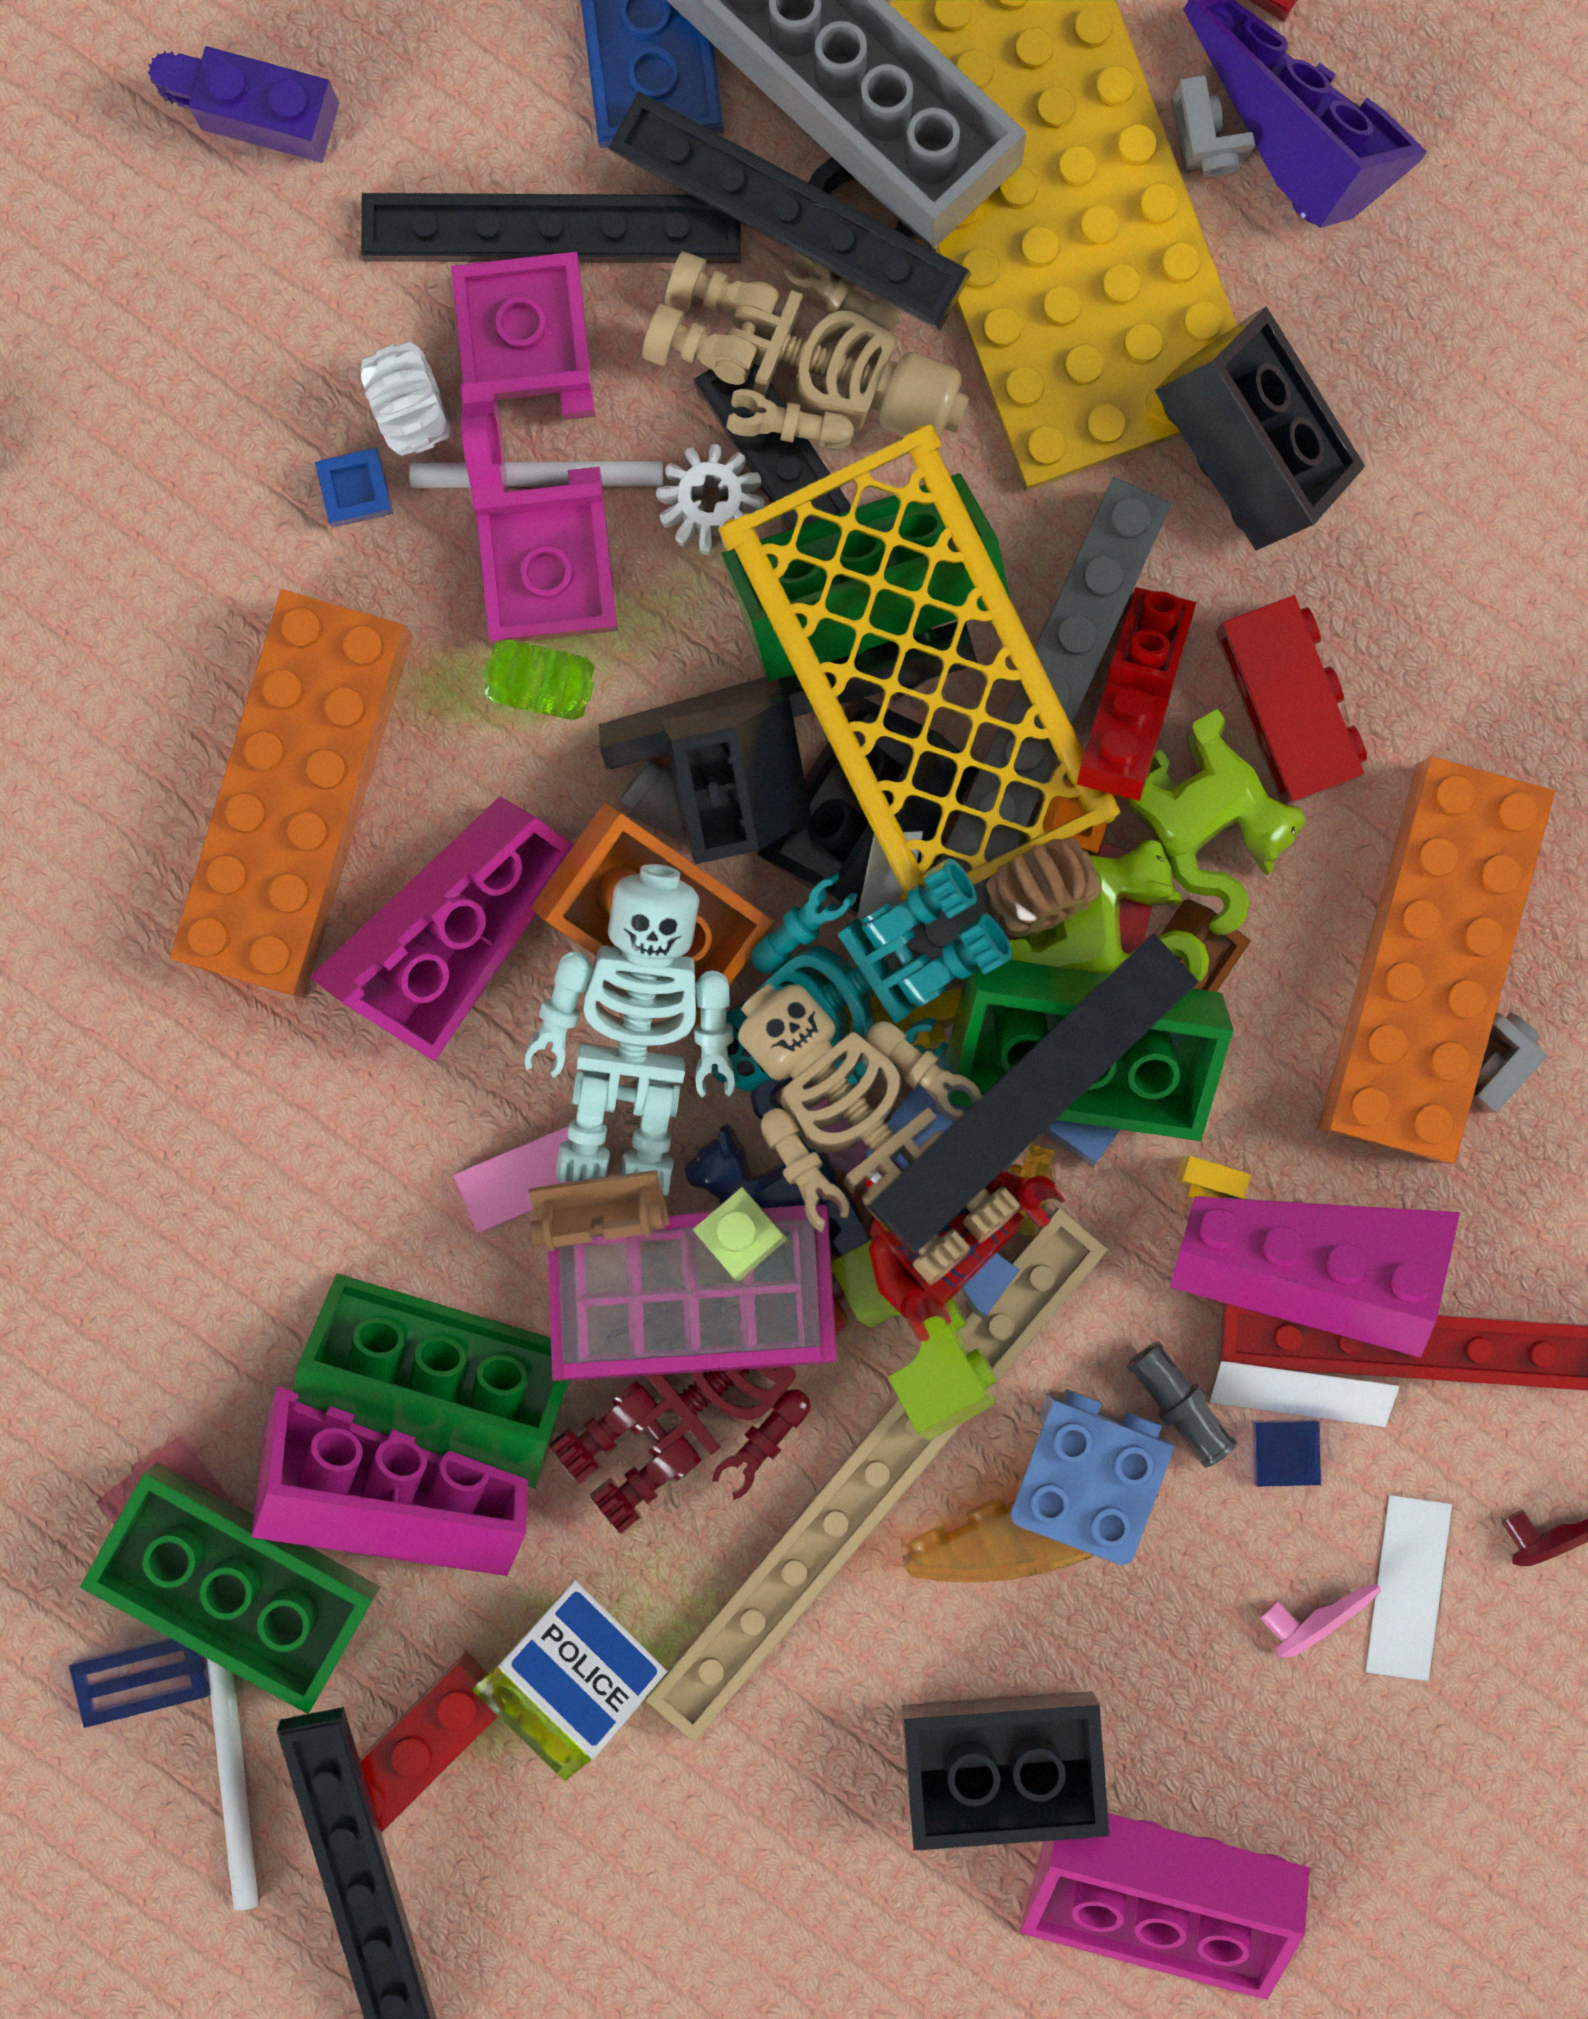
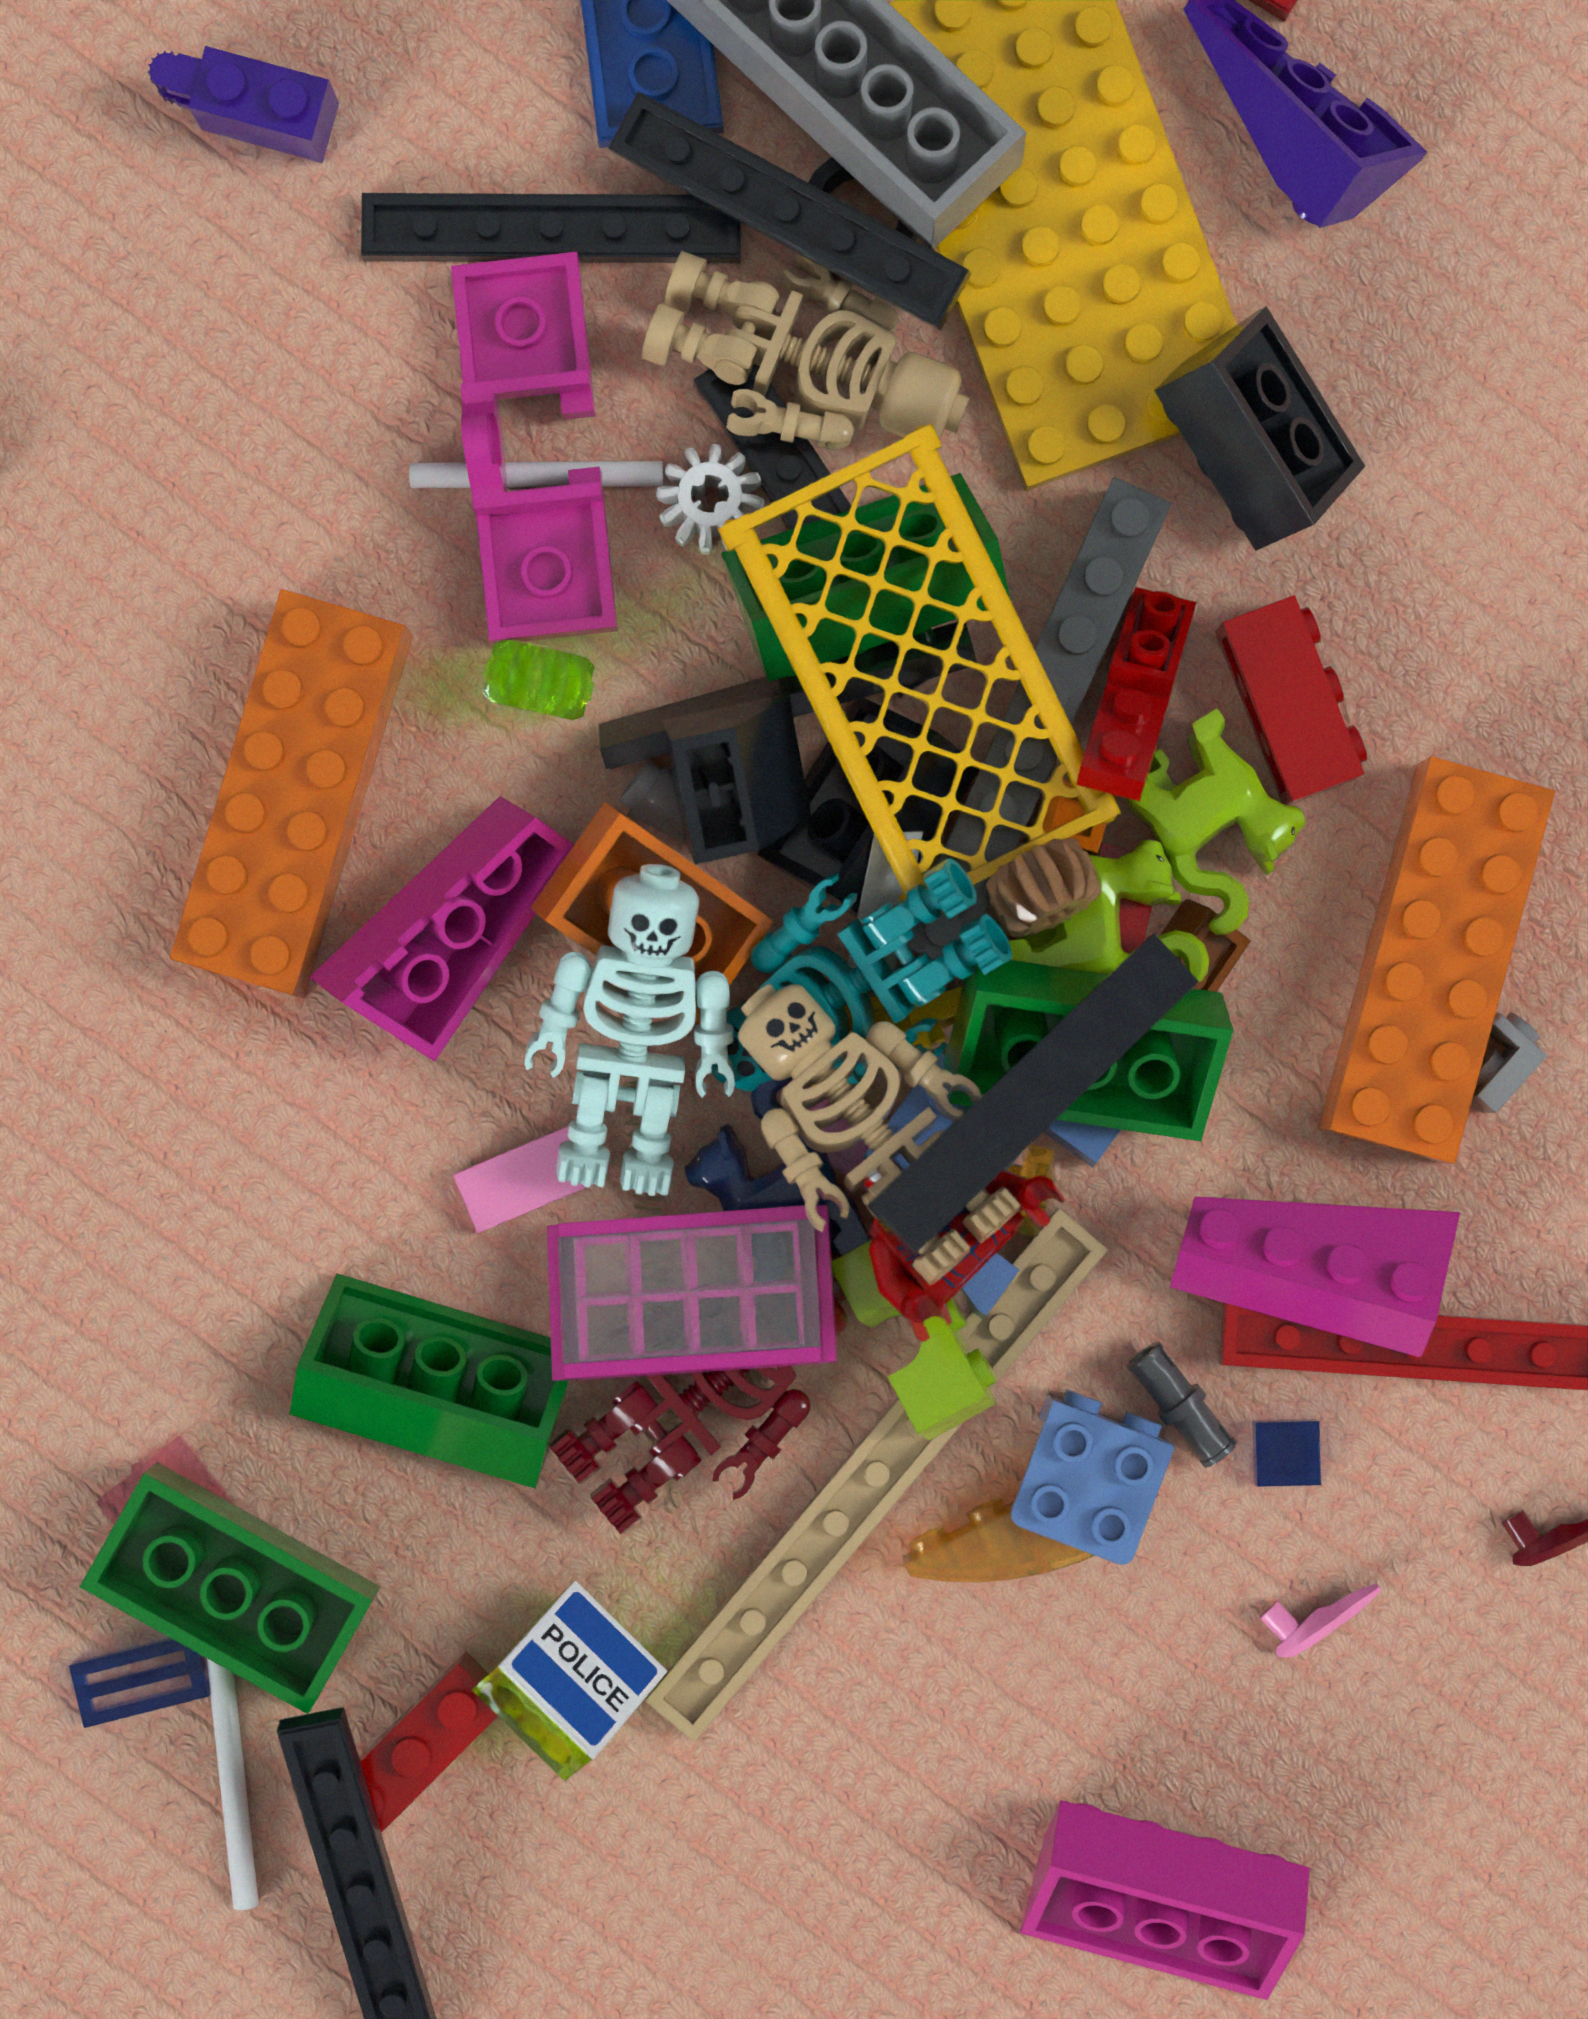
dark pink wedge [252,1386,528,1576] -> none
blue plate [315,447,394,528] -> none
white gear [360,341,451,456] -> none
medium nougat hinge [529,1170,670,1251] -> none
yellowish green plate [693,1187,787,1282] -> none
black slope [901,1691,1110,1851] -> none
light grey bracket [1171,75,1255,177] -> none
yellow plate [1174,1156,1251,1199] -> none
white sticker [1209,1361,1400,1427] -> none
white sticker [1365,1495,1452,1681] -> none

